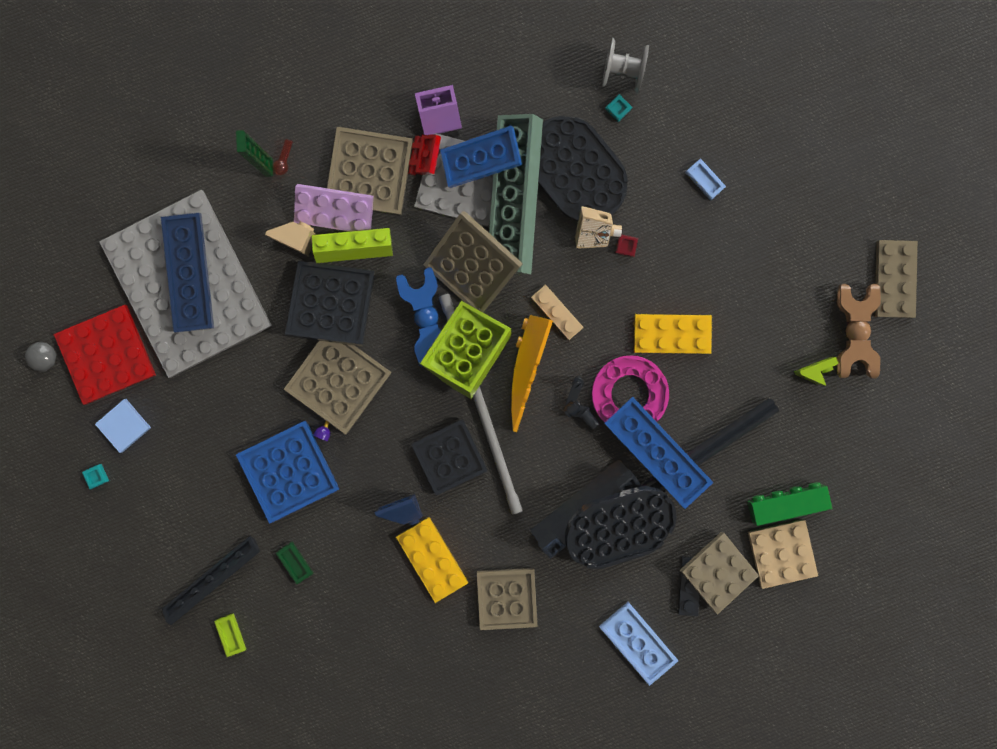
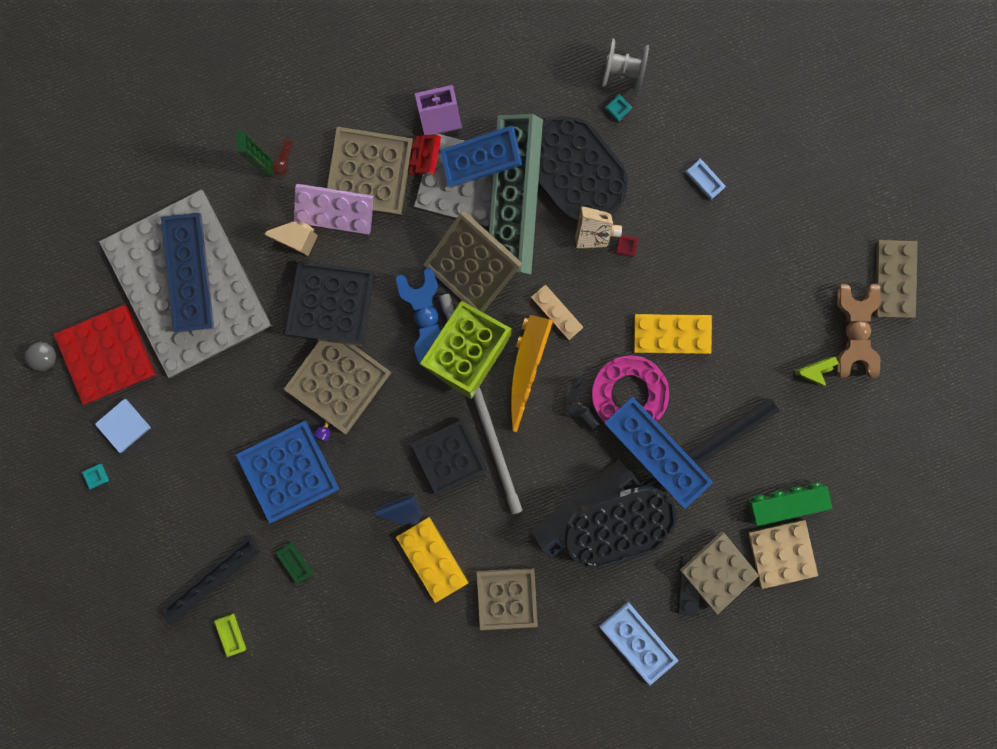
lime brick [312,228,393,263] -> none

